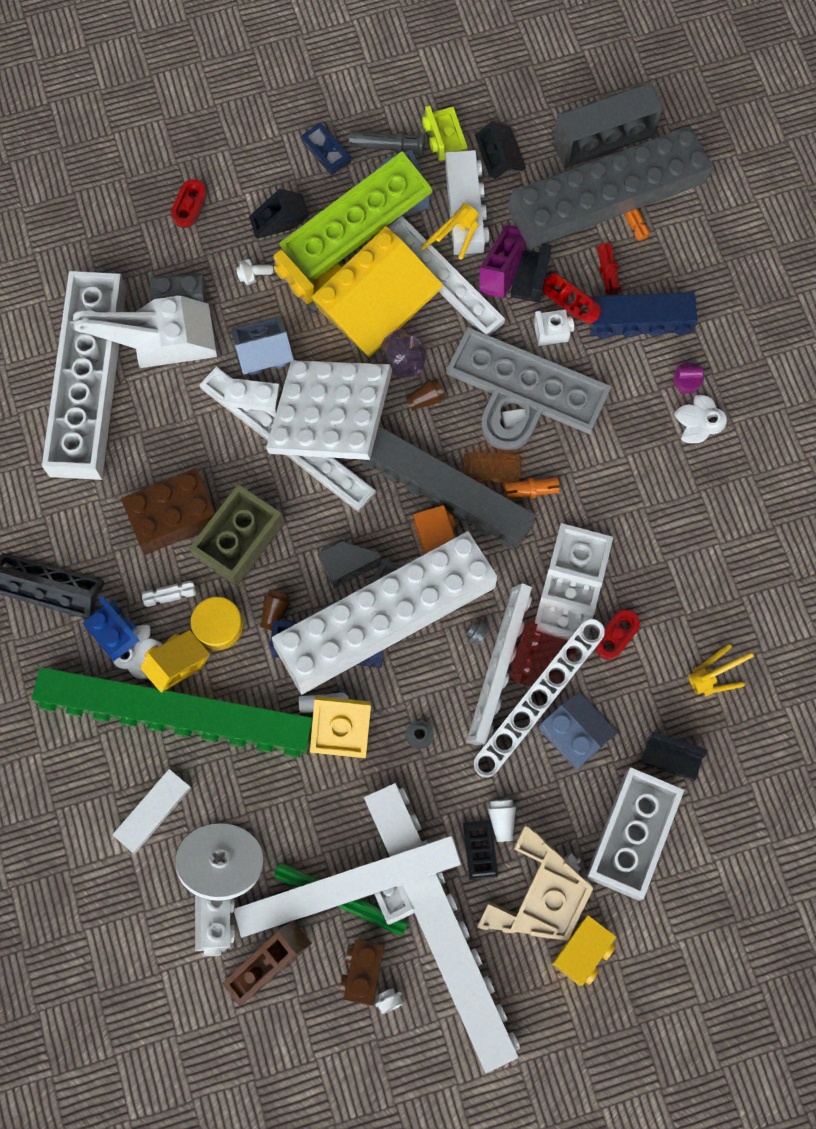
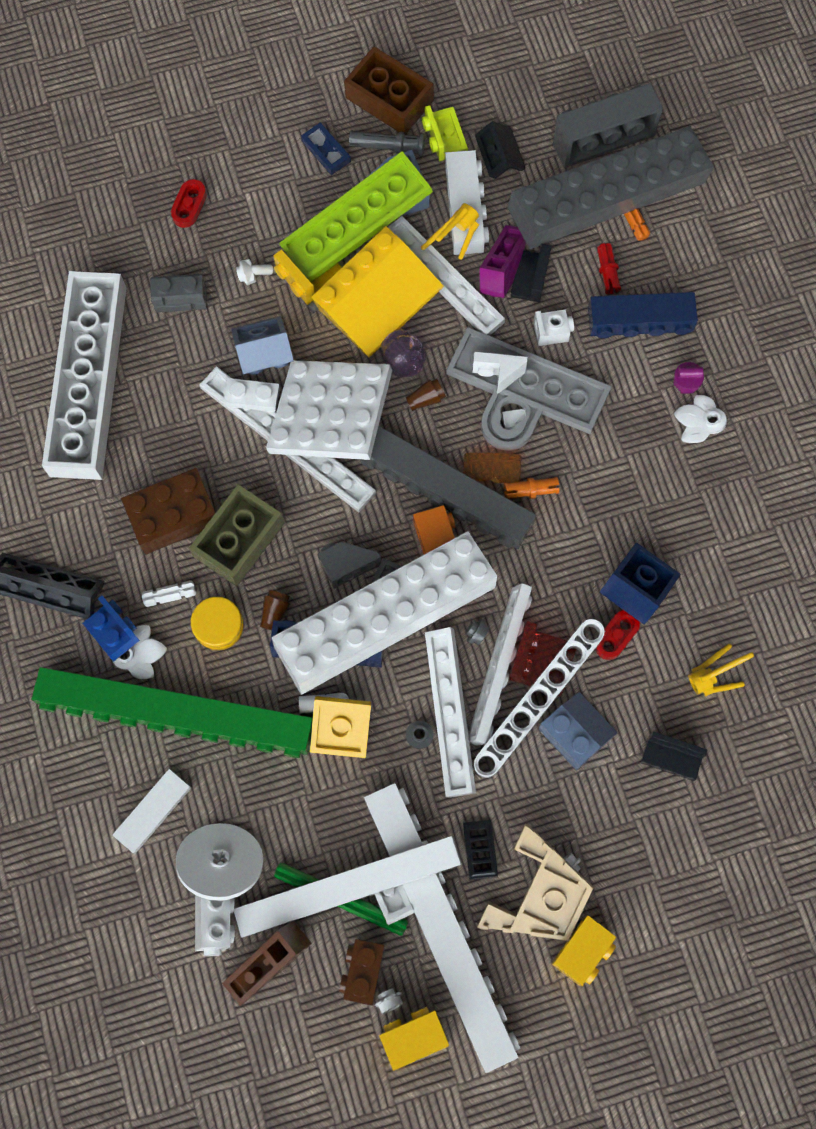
white slope [73,296,217,368] -> none
yellow brick [140,630,210,693] -> none
black slope [249,188,309,238] -> none
white cone [488,799,516,842] -> none
white slope [532,523,613,640] -> none
red beam [543,274,601,324] -> none
white brick [585,767,684,901] -> none
none -> reddish brown brick [344,46,434,134]
none -> yellow brick [379,1007,449,1071]
none -> white plate [425,627,476,798]
none -> white slope [473,352,528,393]
none -> dark blue brick [599,542,681,625]

